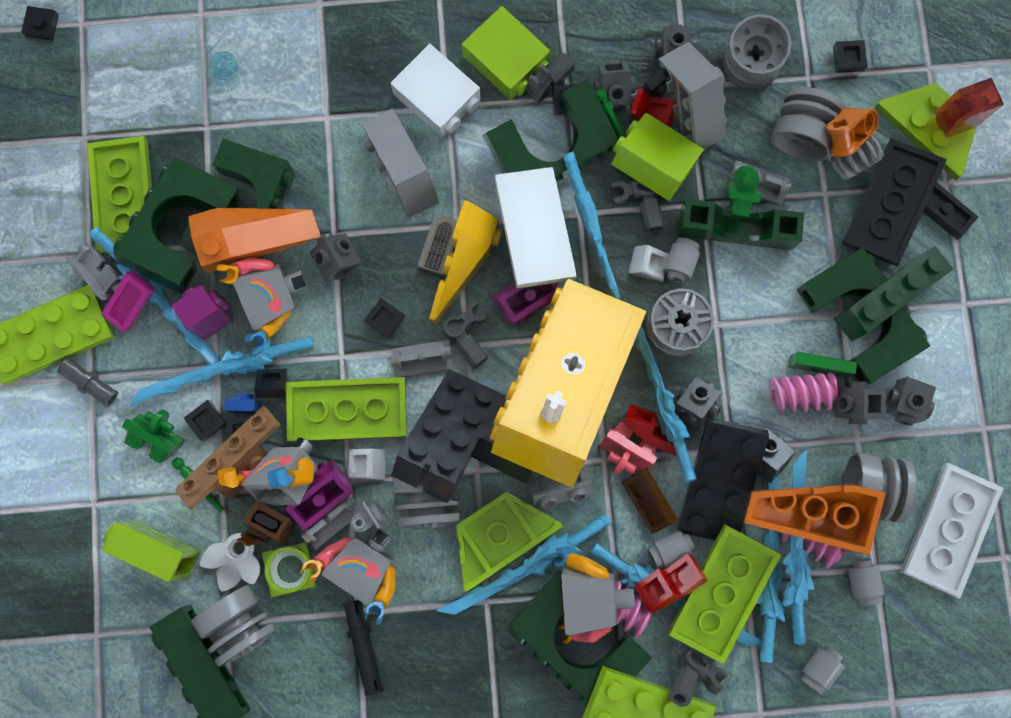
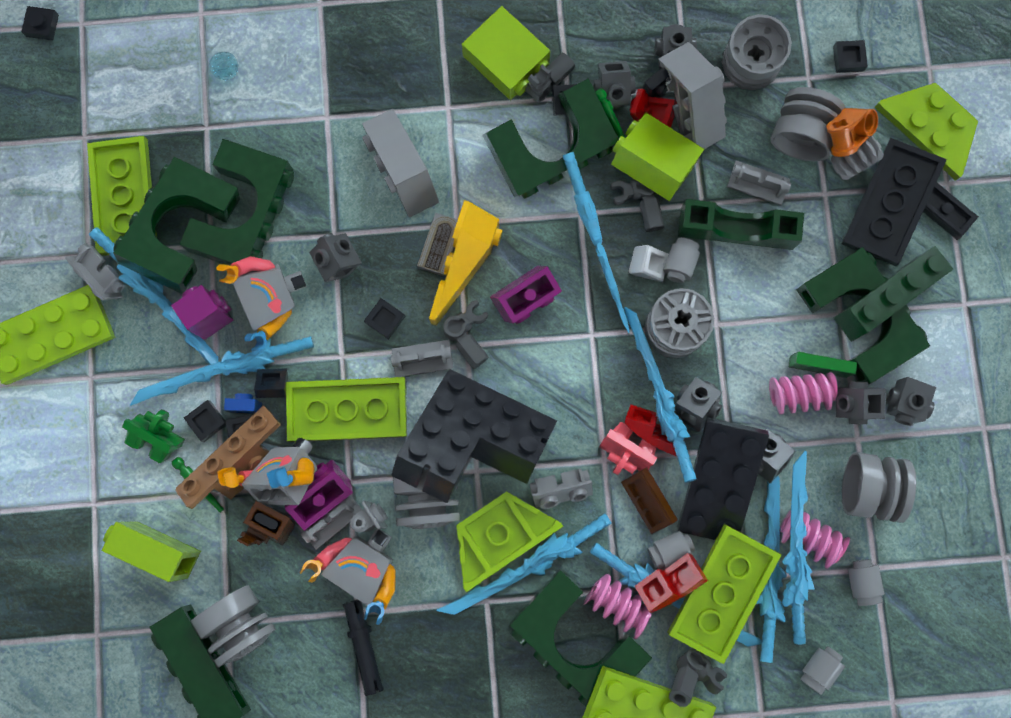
dark grey pin [57,358,118,407] -> none
dark pink tile [101,270,155,333] -> none
orange wedge [188,208,321,273] -> none
white plate [200,533,260,592] -> none
lime piece [262,542,317,598] -> none
white slope [348,449,386,480] -> none
white brick [390,44,481,138] -> none
yellow piece [489,279,646,488] -> none
white tile [494,167,577,289] -> none
light grey torso [554,546,635,644] -> none
green hips [726,165,761,217] -> none
orange wedge [743,484,886,555] -> none
white tile [900,463,1004,599] -> none
clear red brick [934,78,1004,138] -> none

